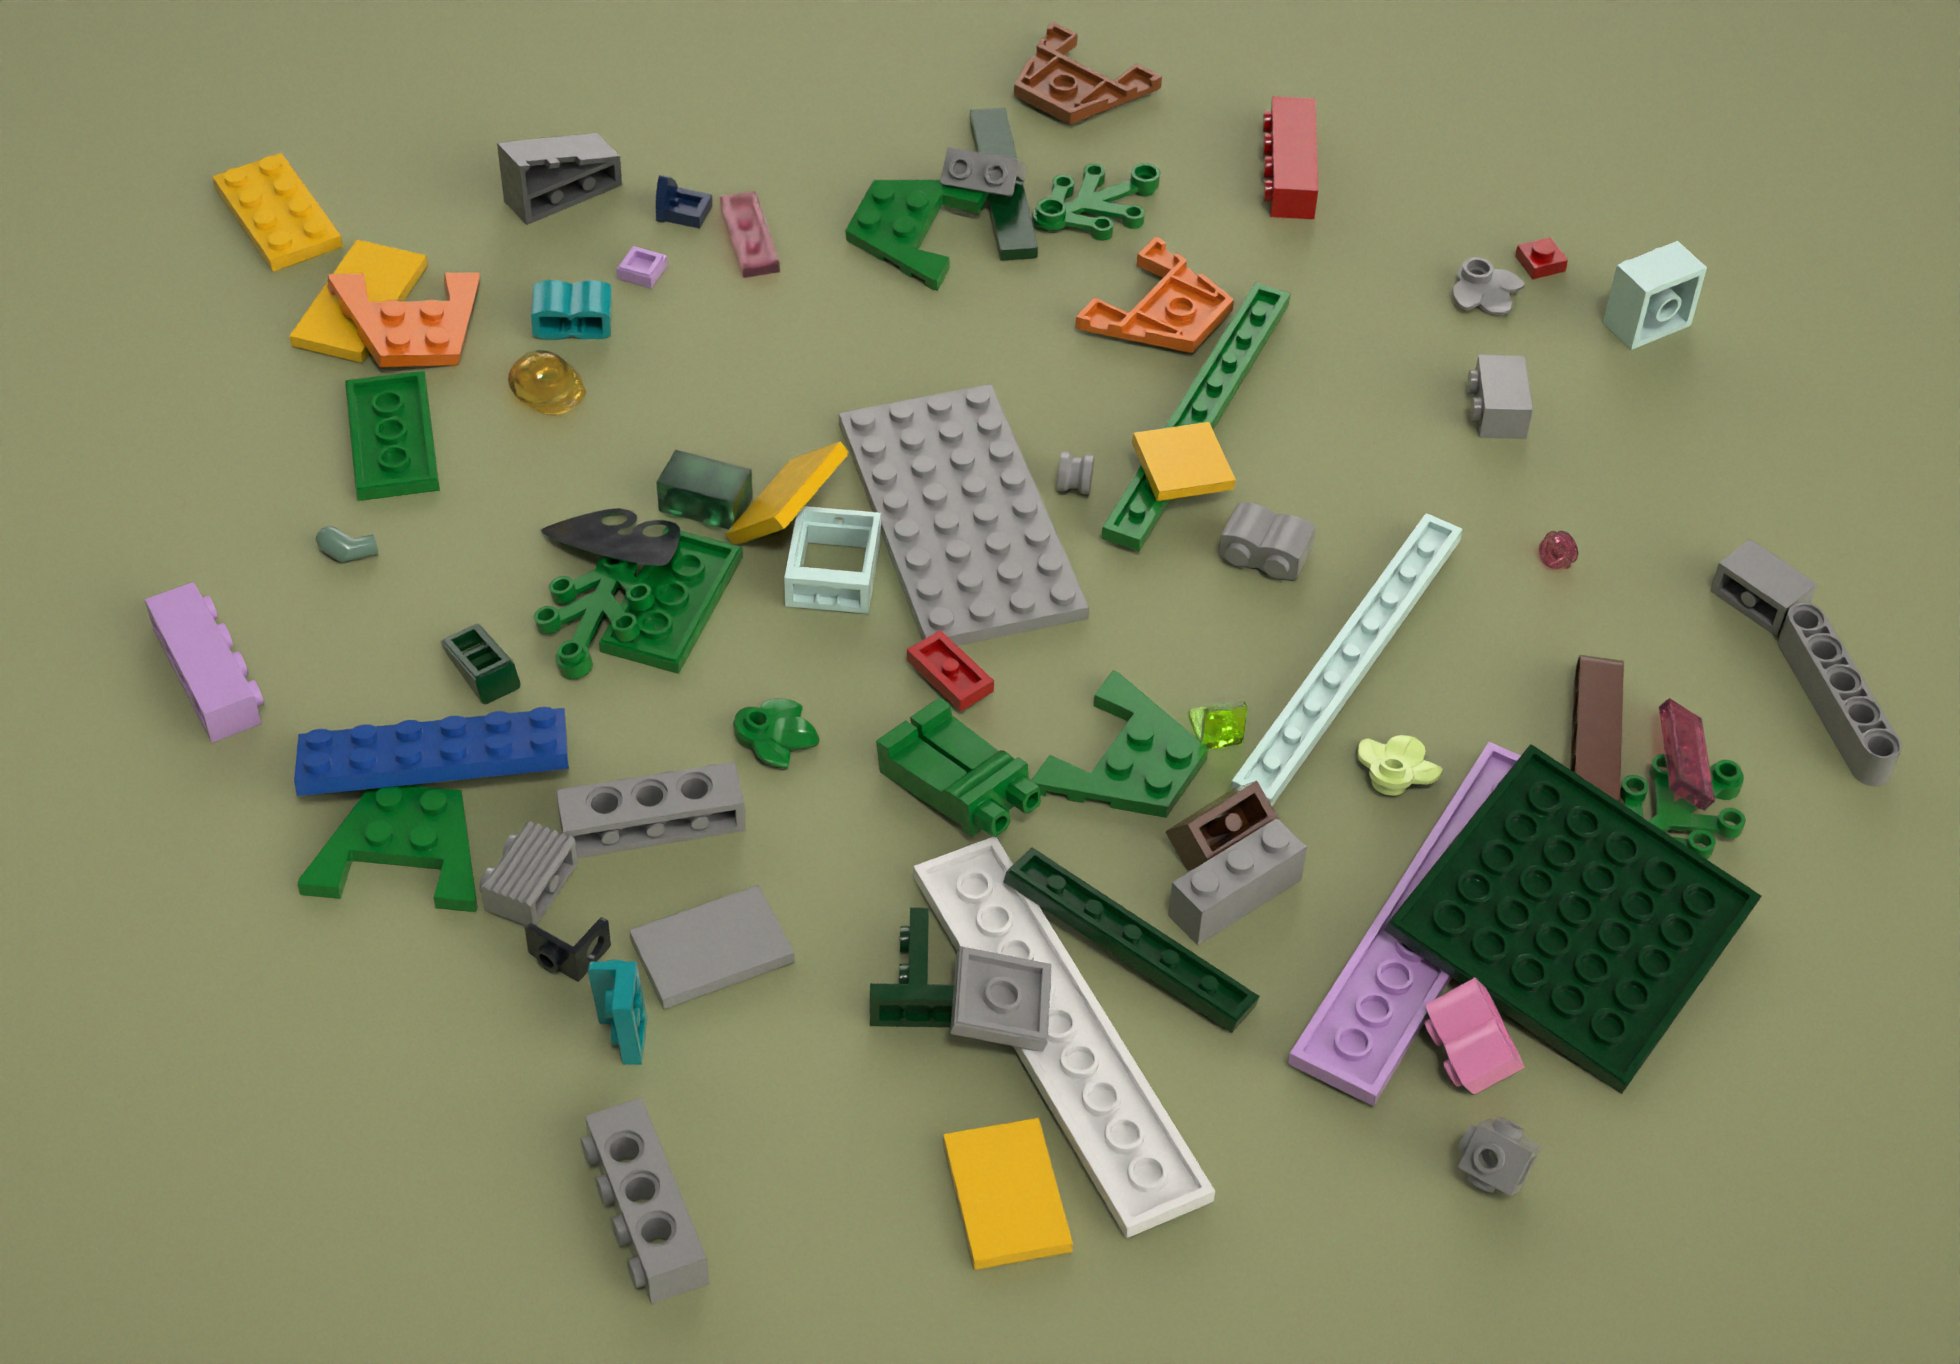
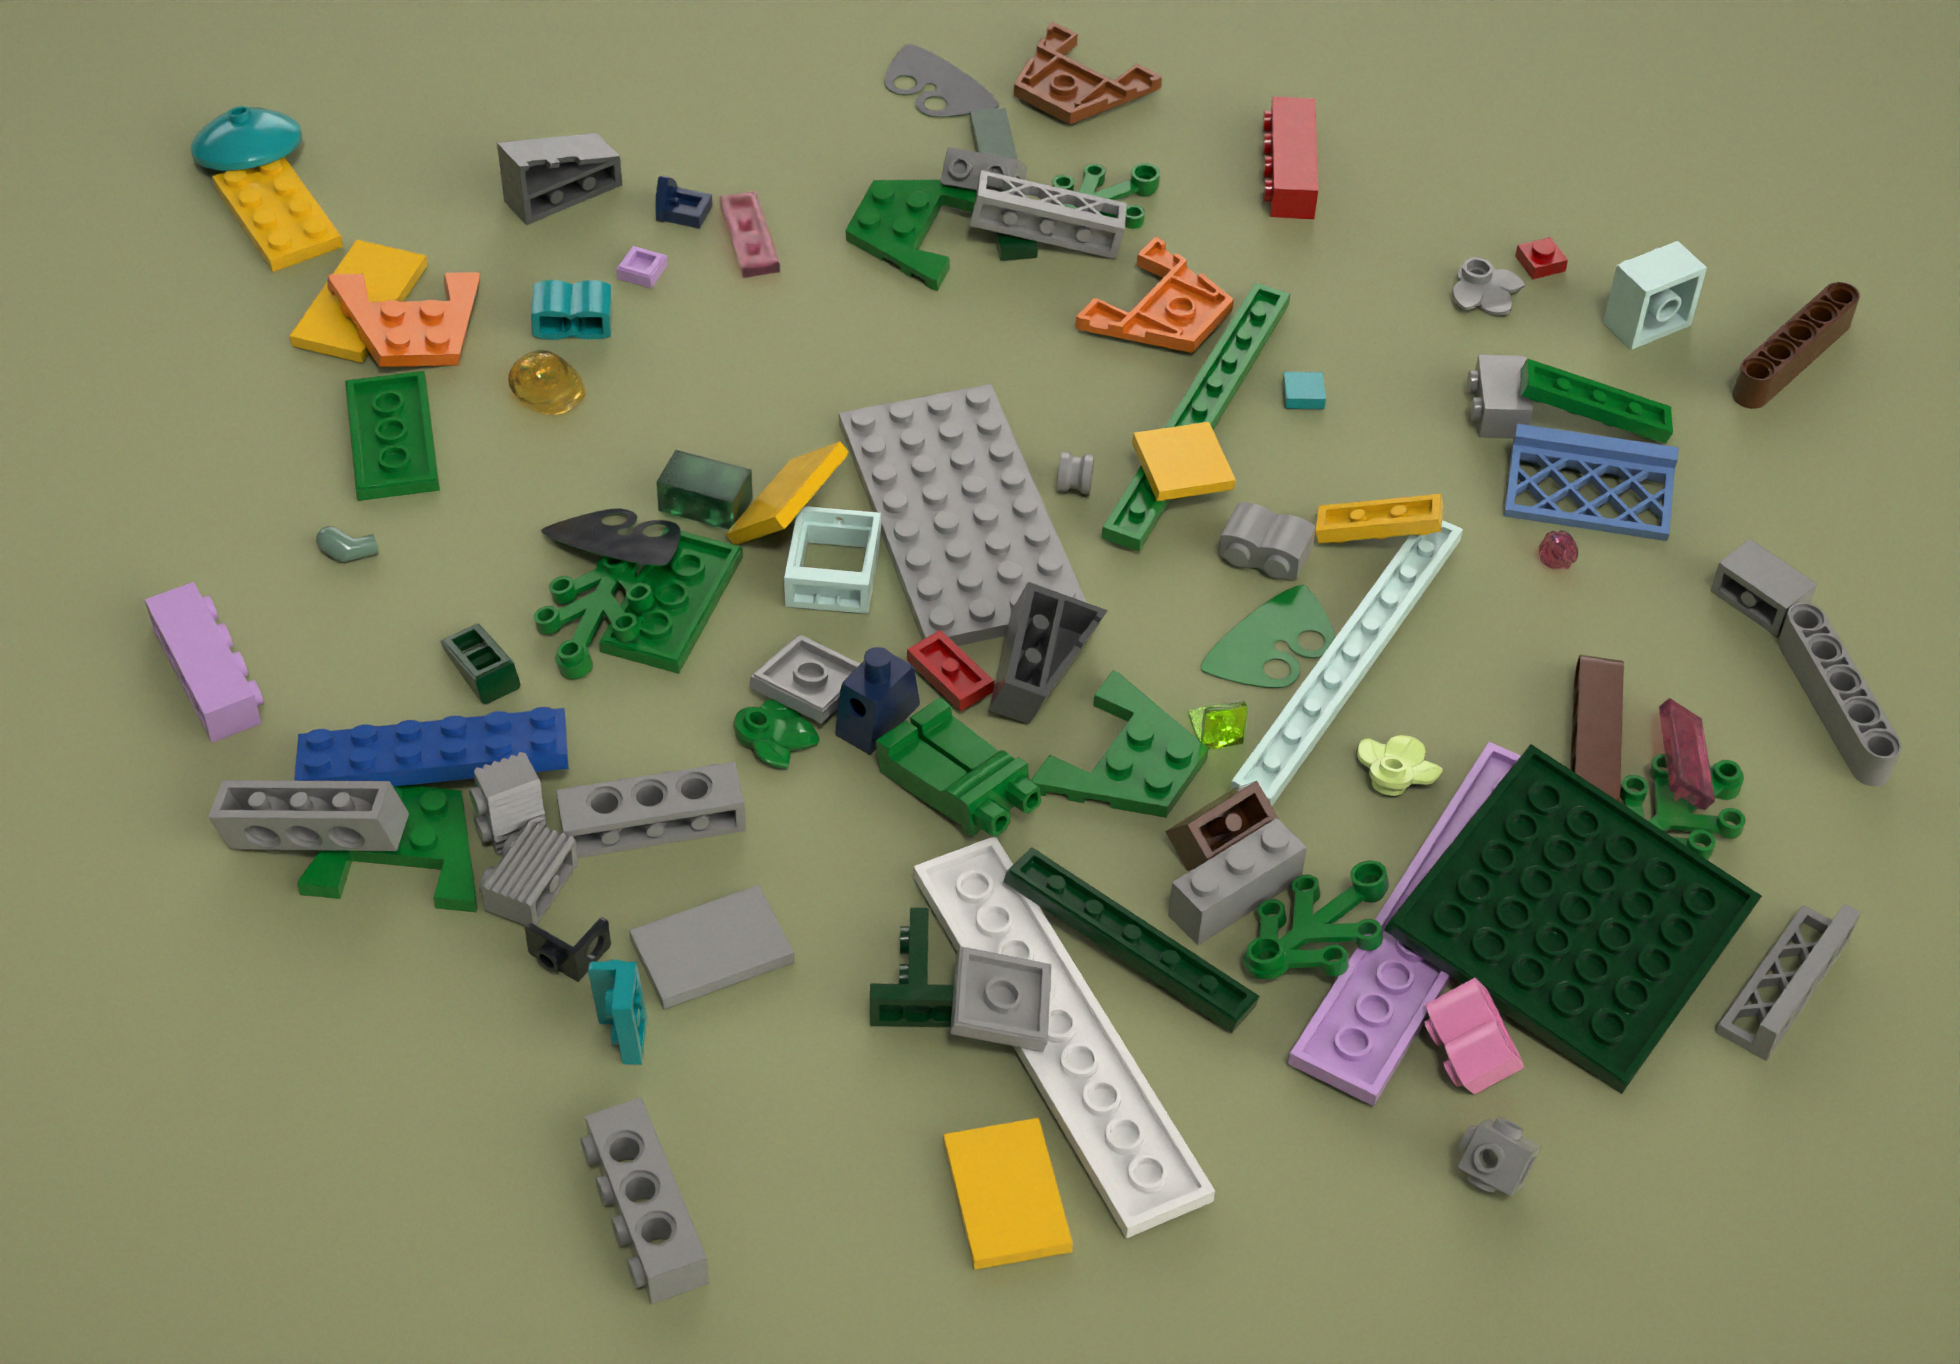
none -> teal dish [190,106,302,170]
none -> light grey brick [208,780,409,851]
none -> light grey brick [469,752,547,855]
none -> light grey tile [749,634,860,724]
none -> dark blue torso [835,647,920,755]
none -> piece [884,44,999,117]
none -> light grey fence [970,170,1127,259]
none -> dark grey wedge [989,582,1108,724]
none -> green piece [1201,585,1335,688]
none -> green plant [1244,860,1389,979]
none -> teal tile [1283,372,1326,409]
none -> yellow plate [1315,494,1444,544]
none -> medium blue fence [1504,423,1679,541]
none -> green plate [1520,358,1673,444]
none -> light grey fence [1716,904,1861,1061]
none -> reddish brown beam [1733,282,1860,409]

